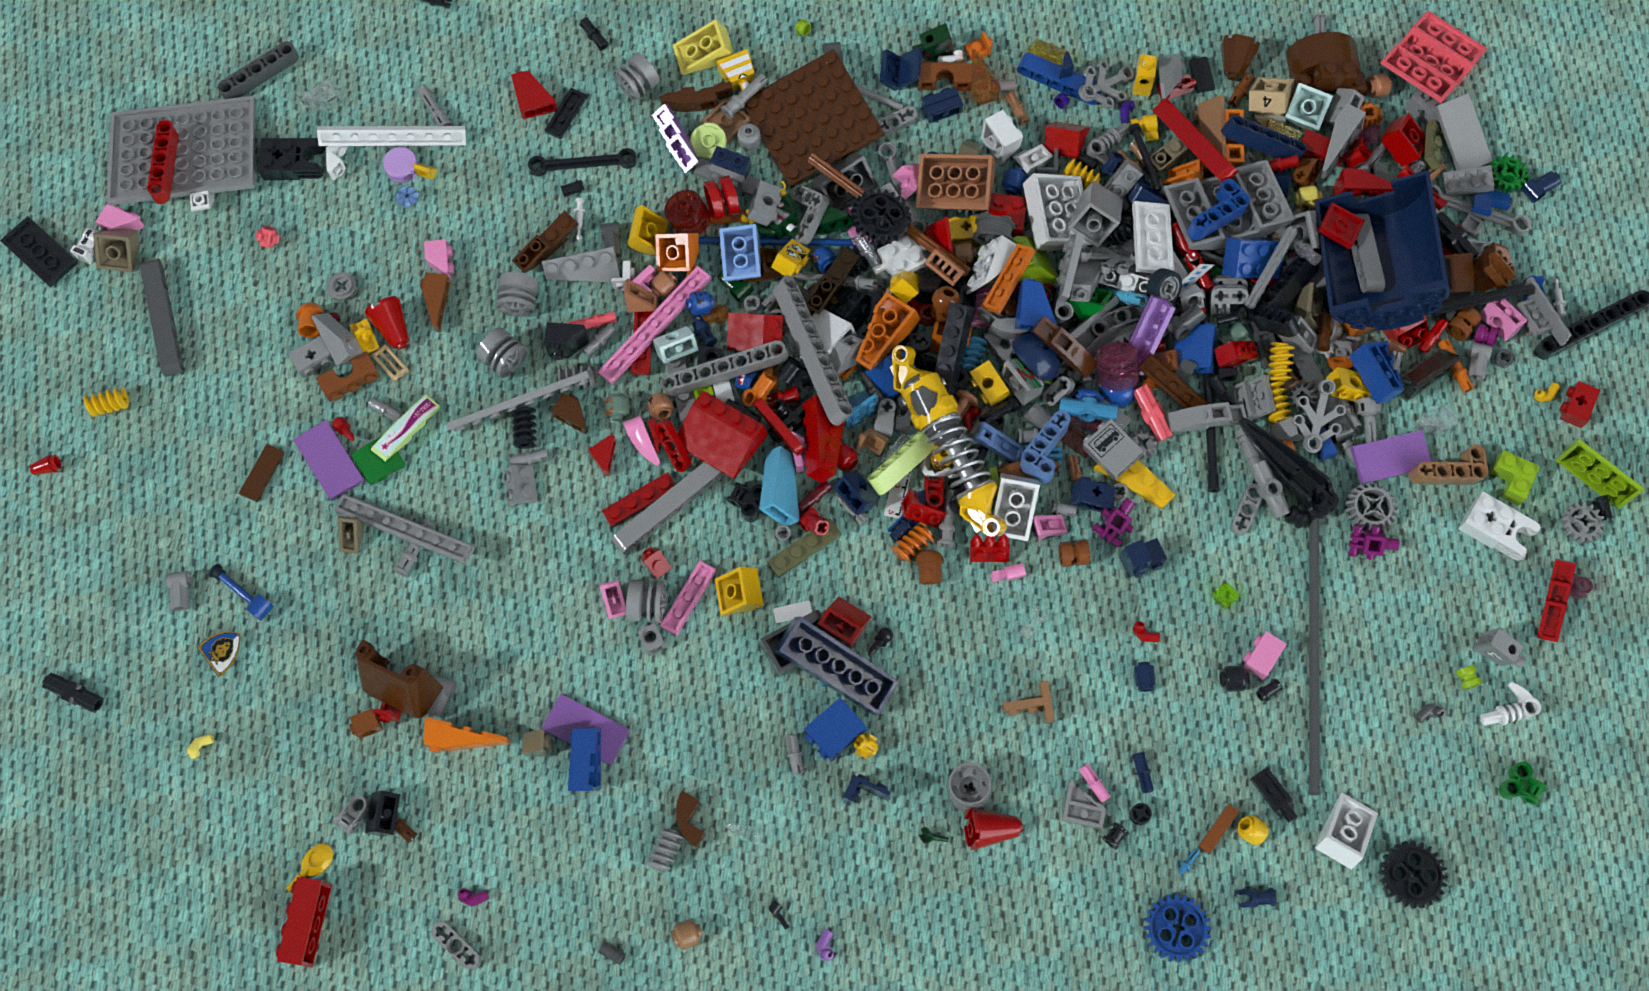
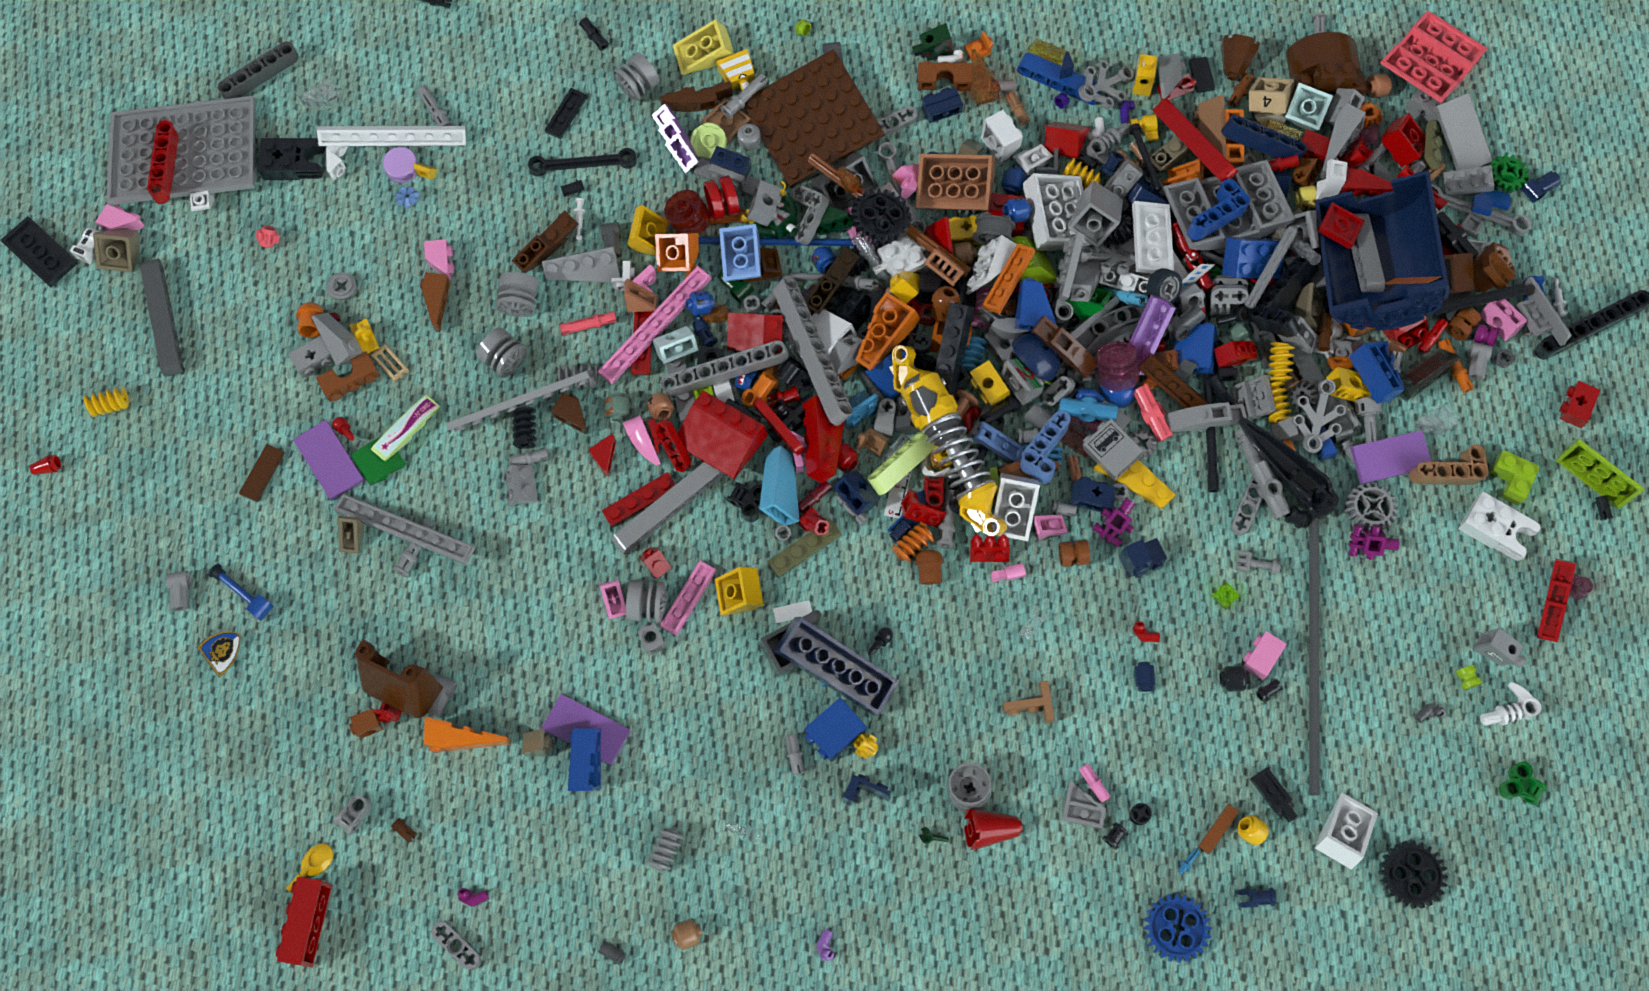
black piece [42,673,104,713] -> none
light yellow arm [187,734,214,759] -> none
red cone [364,296,410,350] -> none
black brick [365,791,401,837] -> none
light grey axle [368,397,403,422] -> none
red slope [511,71,557,120] -> none
black slope [544,322,589,360] -> none
light grey pin [582,323,616,357] -> none
nougat head [650,271,678,299] -> none
reddish brown brick [676,791,705,849] -> none
black hand [769,901,789,930] -> none
yellow brick [771,238,811,277] -> none
red slope [817,596,872,649] -> none
light grey piece [856,85,905,110] -> none
dark blue bracket [879,47,922,91] -> none
dark blue axle [1132,752,1154,793] -> none
yellow arm [1534,382,1560,402] -> none
light grey gear [1559,502,1605,544] -> none
none -> clear orange cone [836,167,861,194]
none -> blue head [1003,198,1032,223]
none -> white arm [1087,117,1105,141]
none -> light grey hinge [1235,551,1281,575]
none -> white slope [1316,159,1348,200]
none -> orange sticker [1384,276,1442,284]

